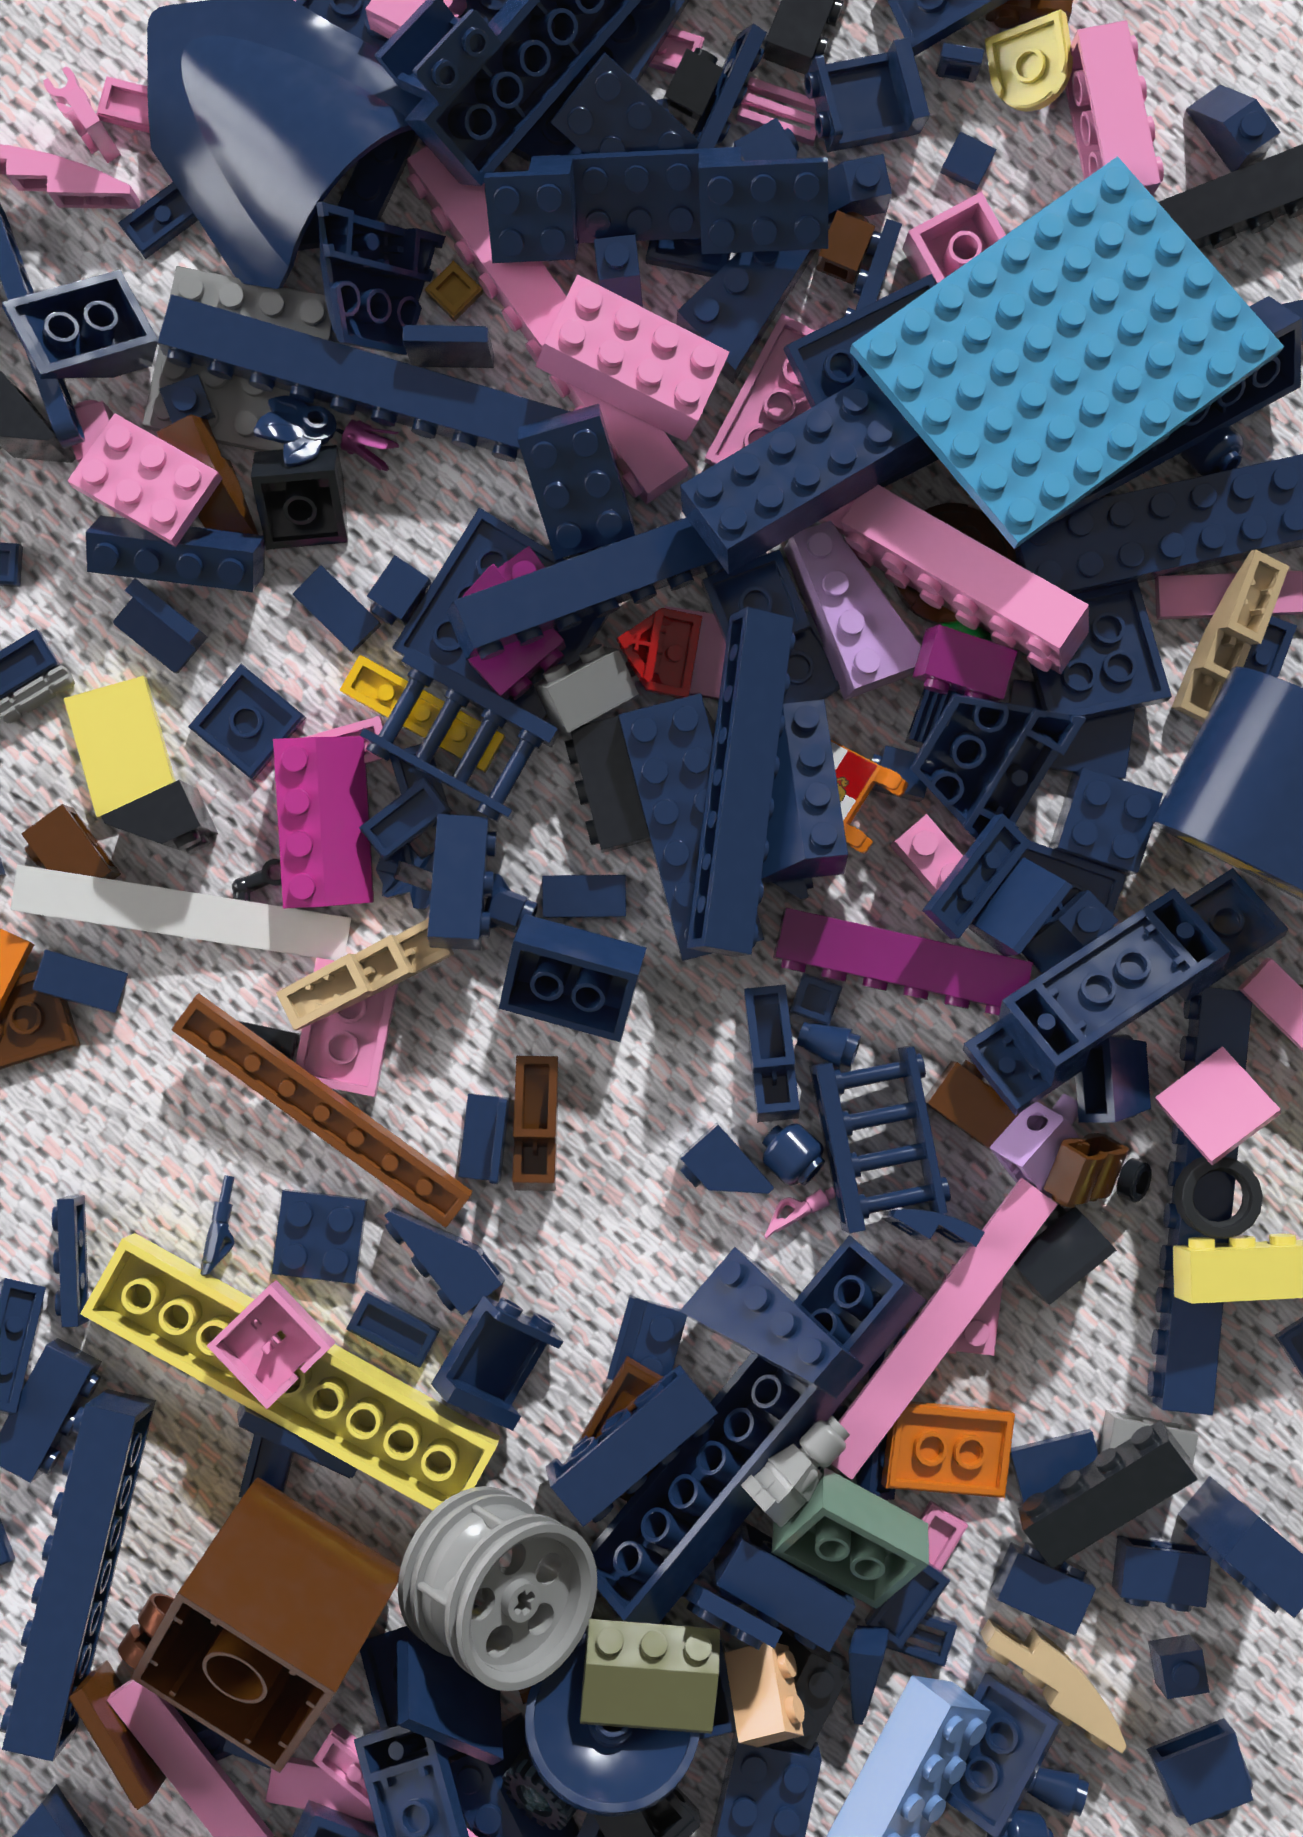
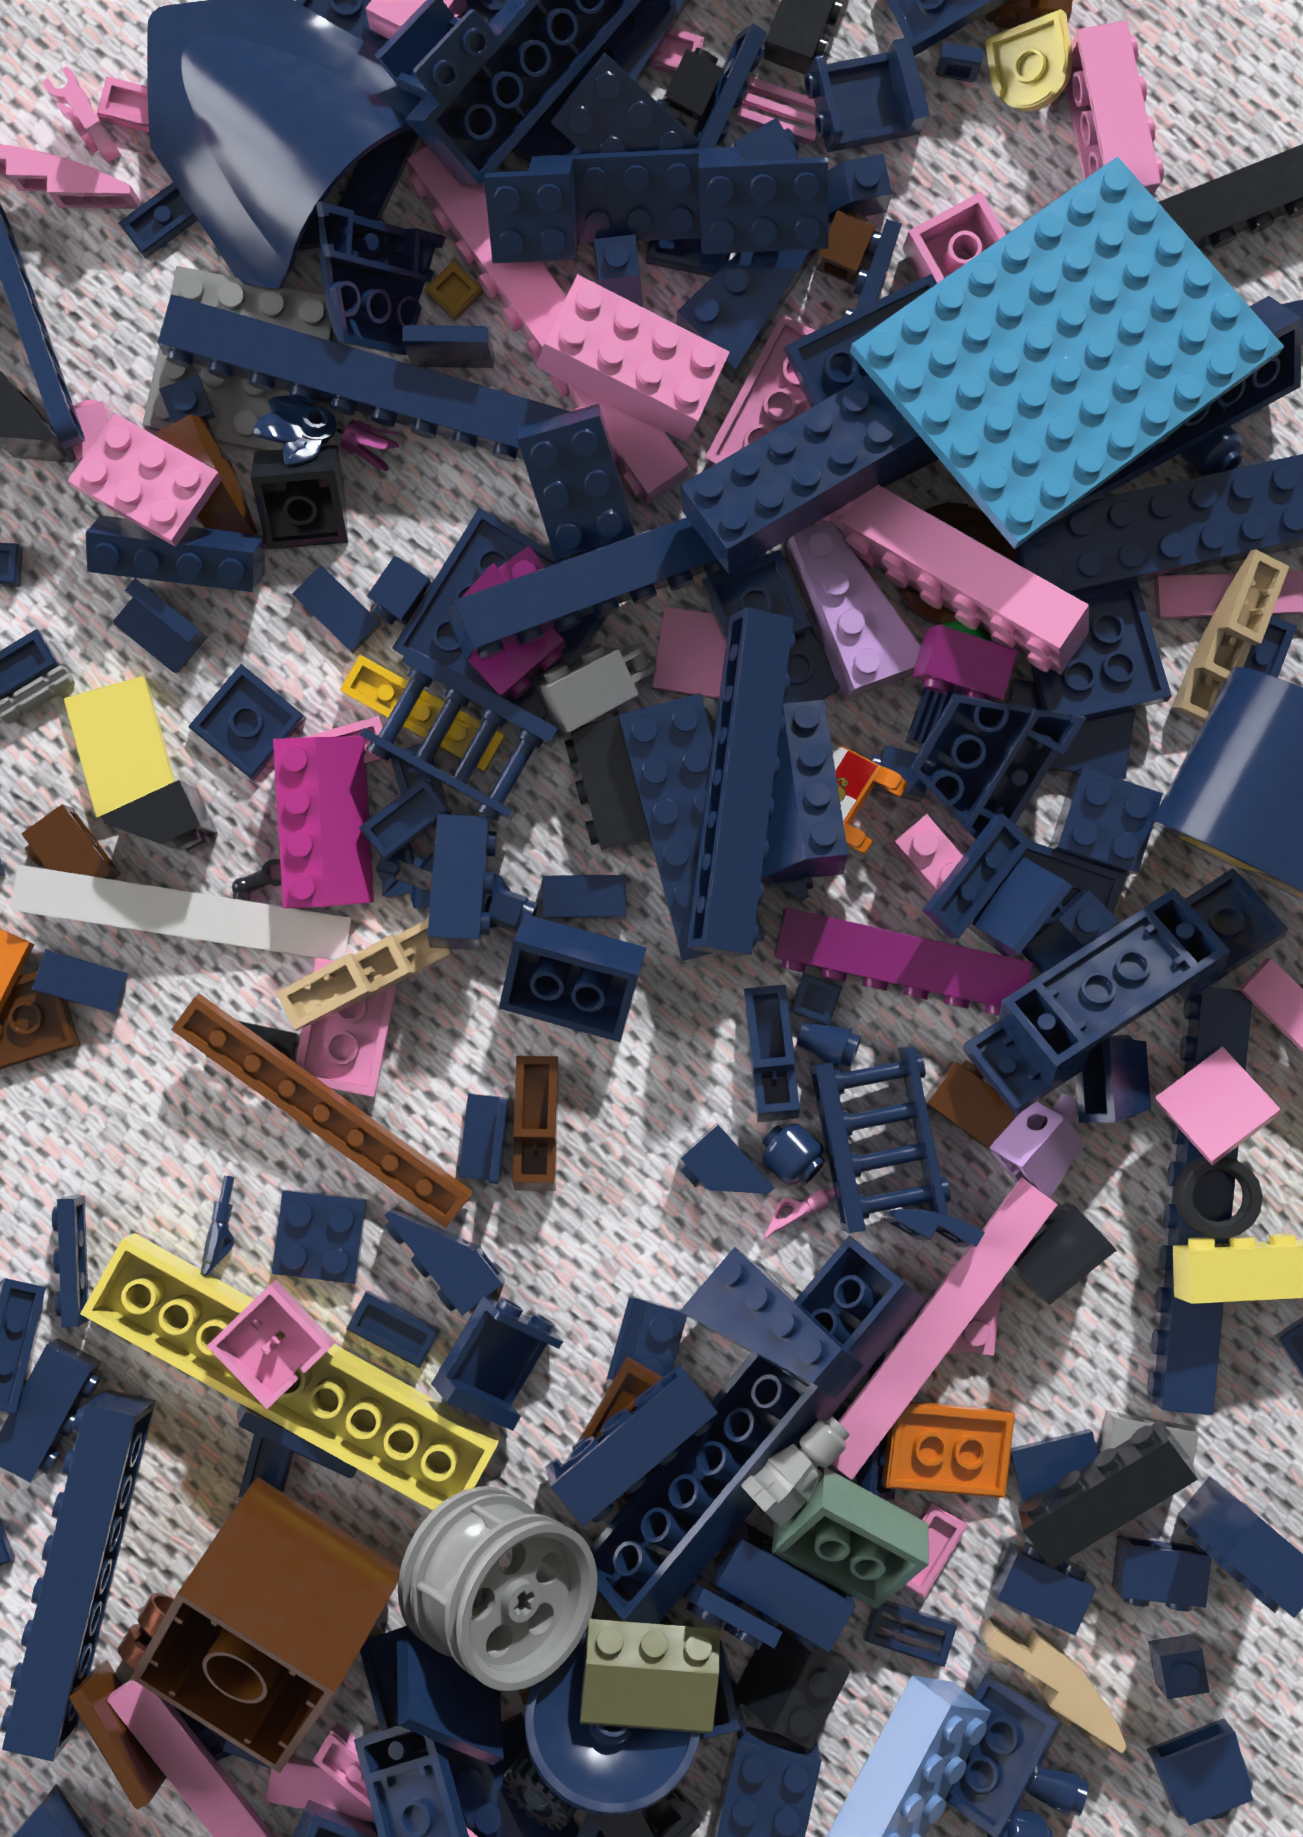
dark blue slope [2,269,158,379] -> none
red slope [616,608,703,698] -> none
light nougat brick [725,1642,804,1747] -> none
dark blue slope [848,1625,889,1725] -> none
dark blue tile [864,1562,950,1650] -> none
dark blue tile [940,131,997,191] -> none
reddish brown brick [1044,1133,1129,1208] -> none
black tile [1117,1158,1152,1203] -> none
dark blue slope [1186,85,1281,172] -> none

